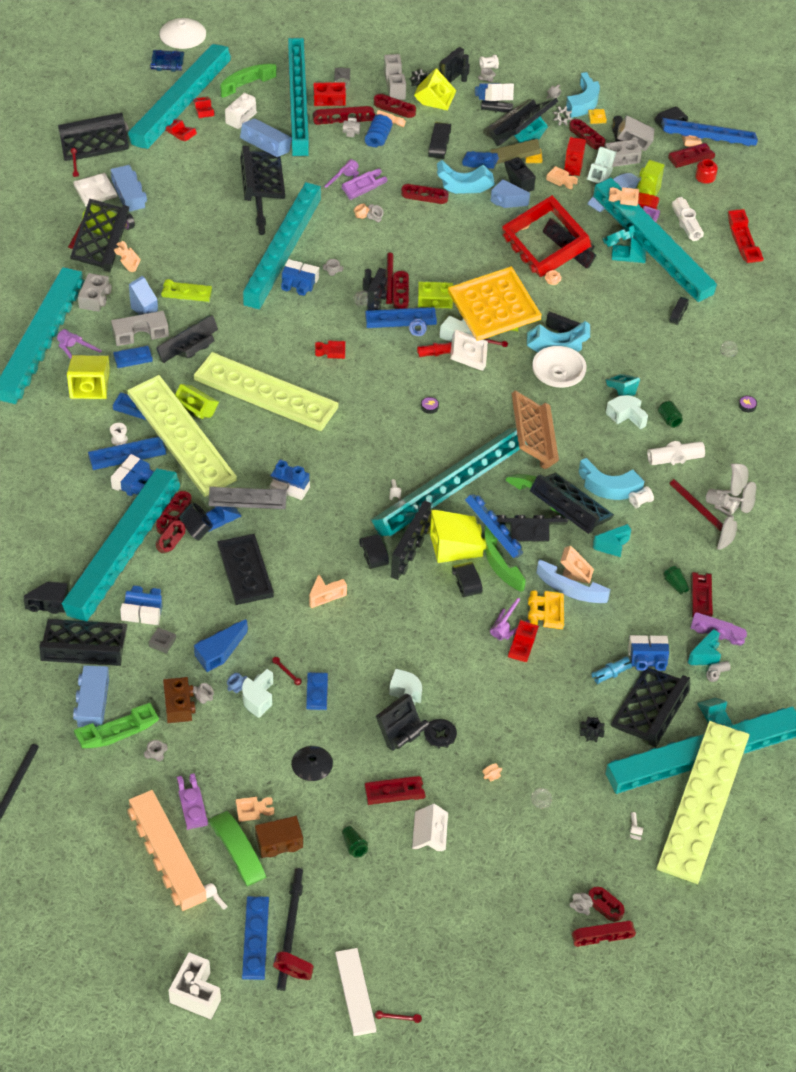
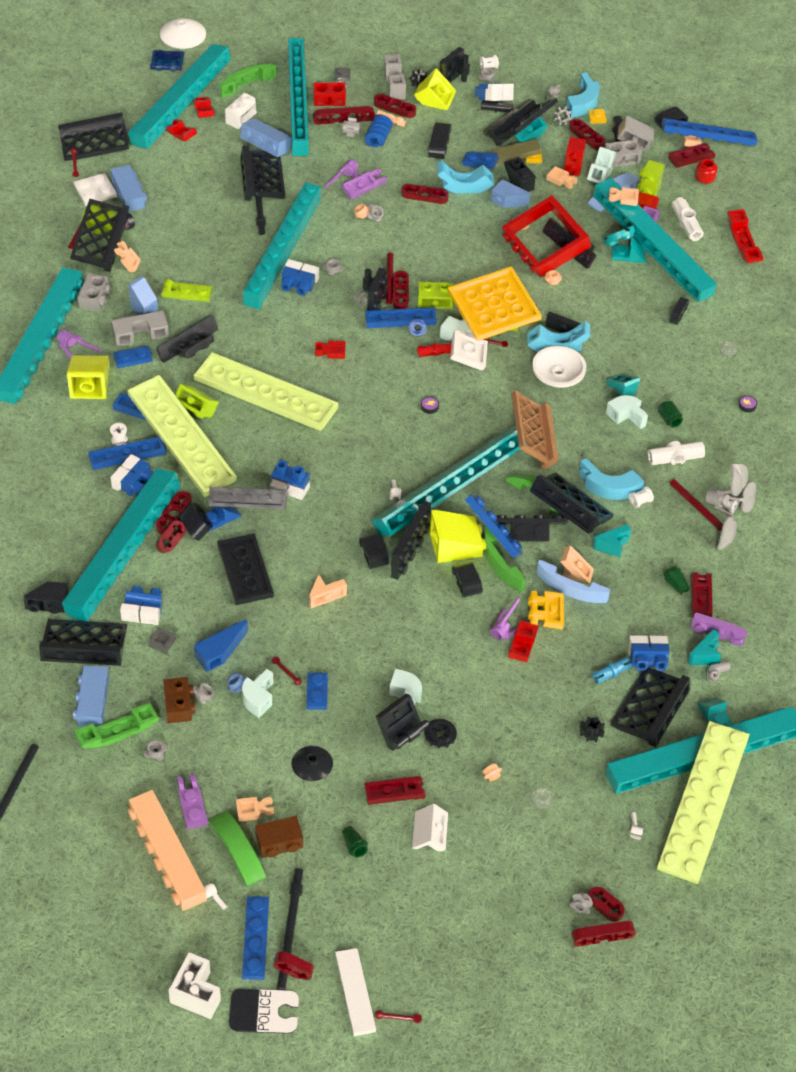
none -> piece [229,989,299,1034]

